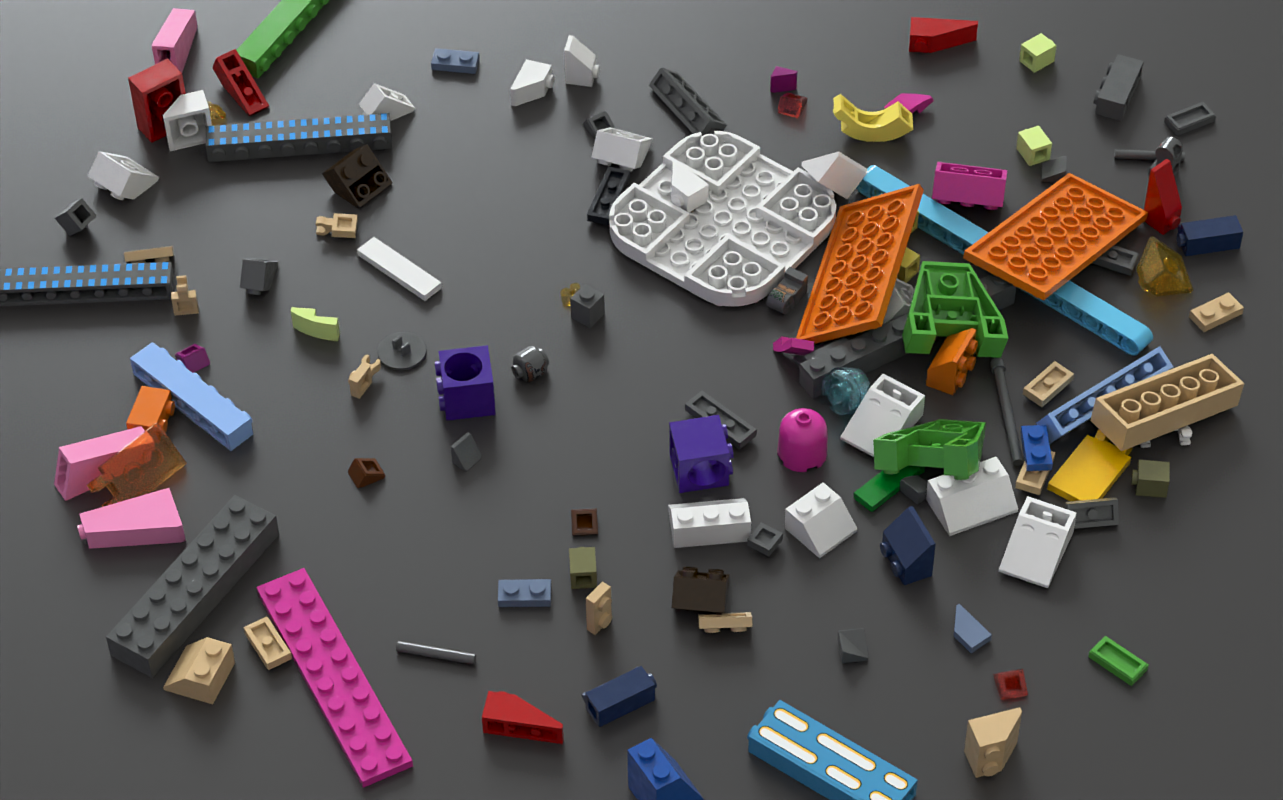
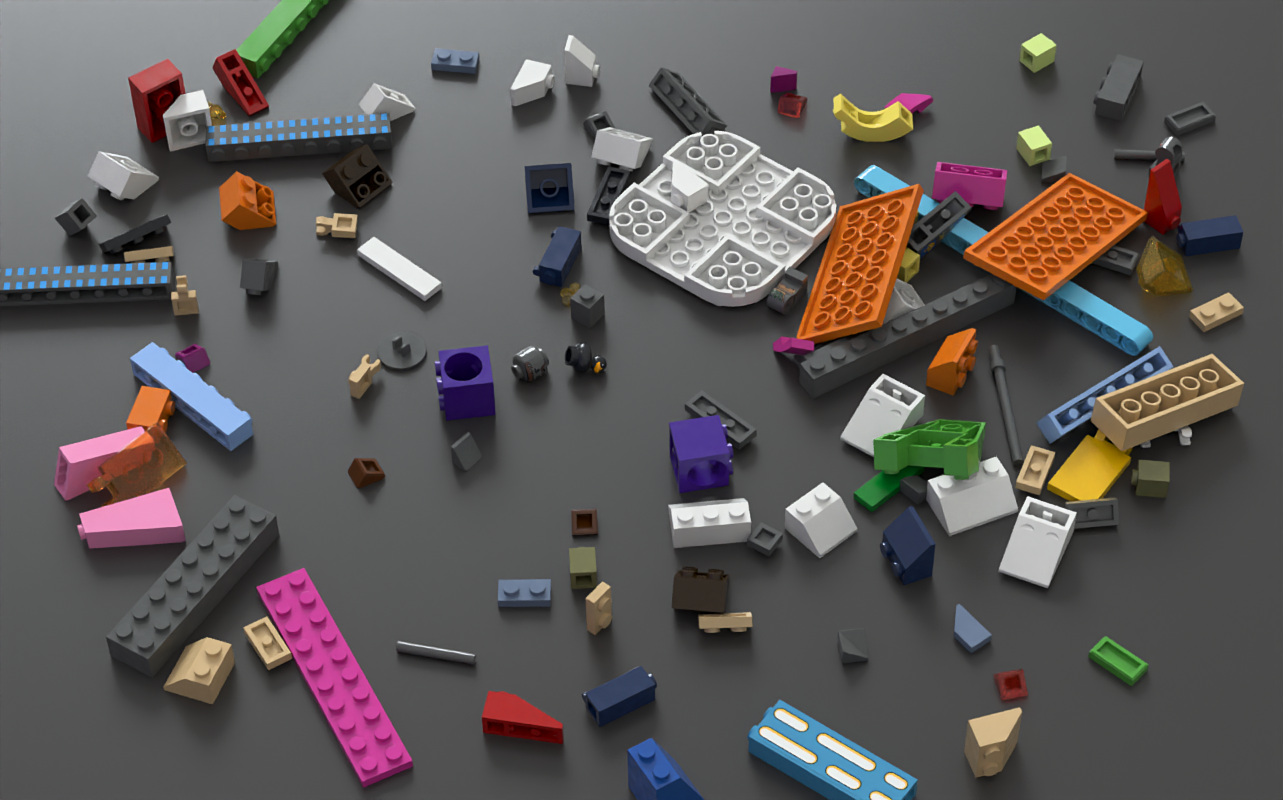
bright pink slope [152,8,198,73] -> none
yellowish green slope [291,307,340,341] -> none
dark pink cylinder [777,408,828,472] -> none
white slope [802,152,868,199] -> none
clear light blue cone [821,367,871,415] -> none
bright green wedge [902,261,1008,358] -> none
red slope [909,17,978,53] -> none
blue plate [1020,425,1053,471] -> none
tan plate [1023,361,1074,407] -> none
none -> black plate [99,214,171,254]
none -> orange slope [219,171,276,230]
none -> dark blue slope [524,163,575,213]
none -> dark blue brick [532,226,582,287]
none -> black animal [565,342,607,373]
none -> dark grey slope [906,191,972,259]

